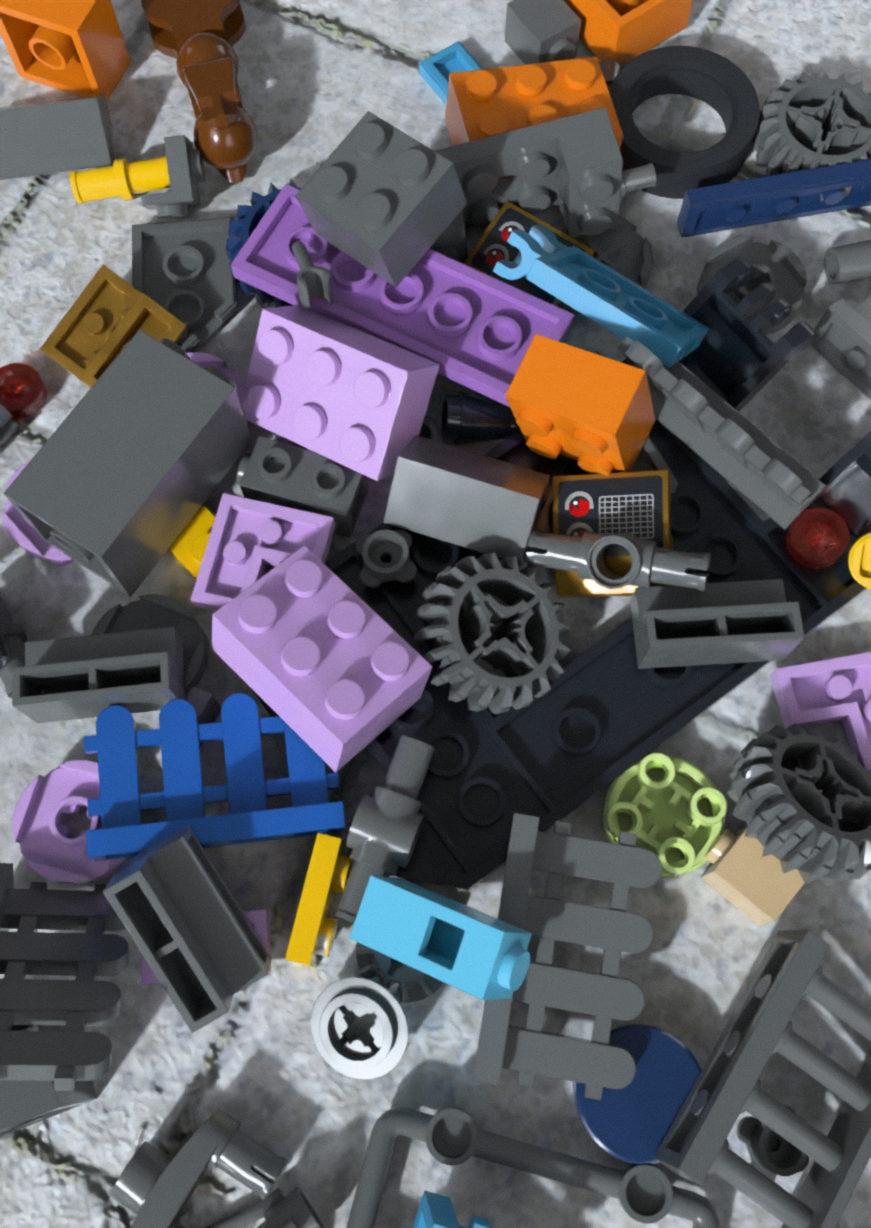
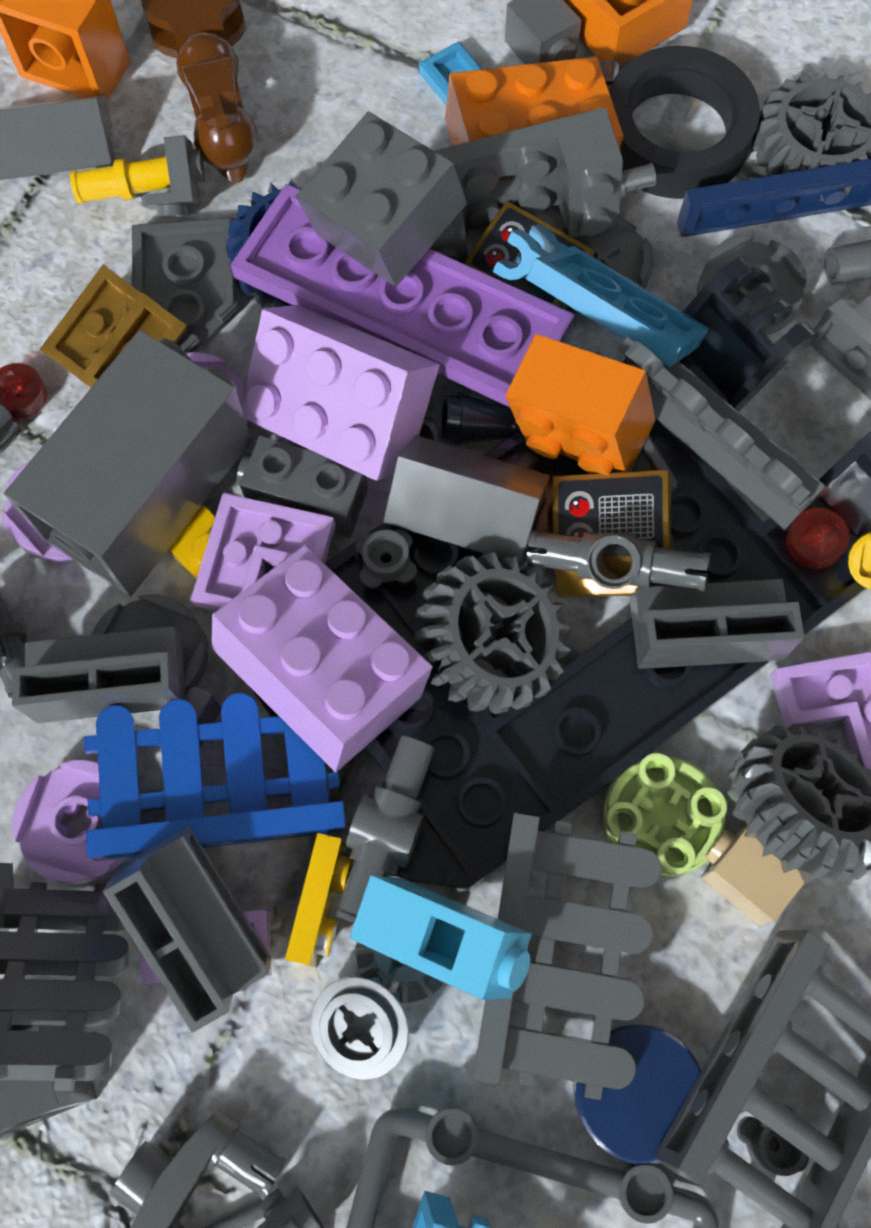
dark grey hand [292,241,334,310] -> none

